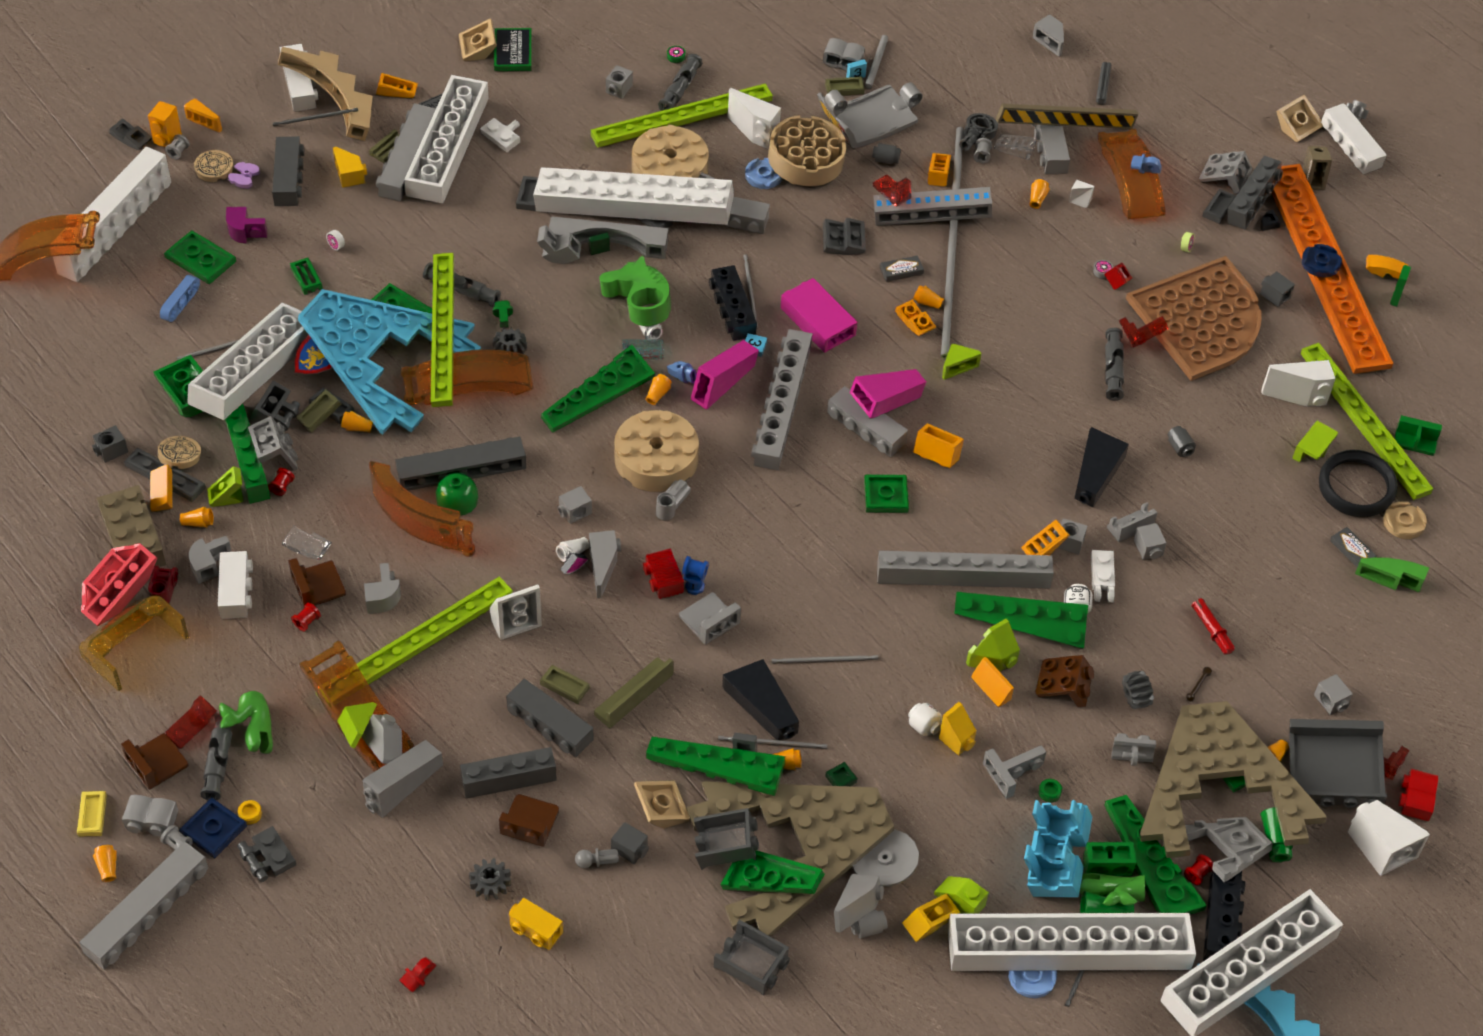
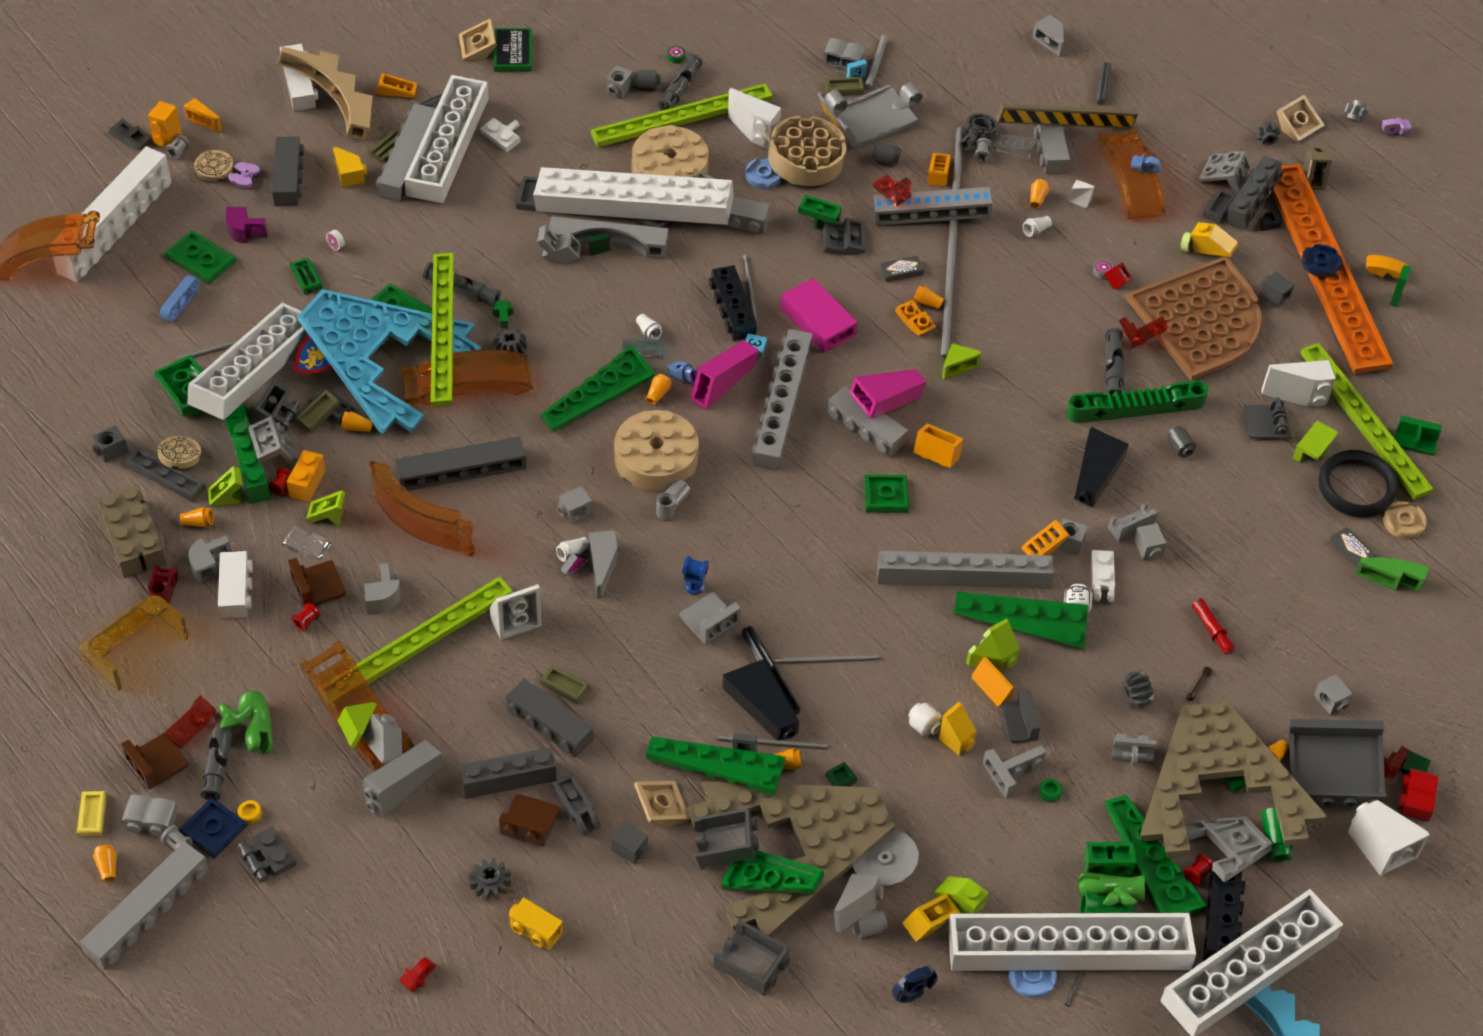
coral wedge [81,543,157,626] -> none
light orange slope [150,465,172,512] -> none
dark grey piece [273,108,358,126] -> none
green cylinder [436,473,479,516] -> none
light grey axle [575,848,619,868] -> none
olive panel [594,657,674,729] -> none
bright green animal [599,256,671,326] -> none
red brick [643,548,684,599] -> none
medium azure piece [1024,800,1092,897] -> none
reddish brown bracket [1035,655,1094,707] -> none
white brick [1321,103,1387,174] -> none
none -> light orange brick [287,450,326,503]
none -> lime slope [306,490,345,526]
none -> dark grey hinge [552,773,601,836]
none -> dark grey brick [633,70,661,89]
none -> black axle [742,626,801,715]
none -> green panel [798,194,842,228]
none -> dark blue tile [892,966,938,1003]
none -> dark grey panel [1001,690,1040,743]
none -> white cone [1023,216,1052,237]
none -> green gear [1066,381,1209,423]
none -> yellow slope [1190,222,1238,257]
none -> dark grey hinge [1244,397,1291,438]
none -> dark grey gear [1256,122,1281,145]
none -> lavender piece [1382,117,1412,135]
none -> dark green tile [1400,751,1431,775]

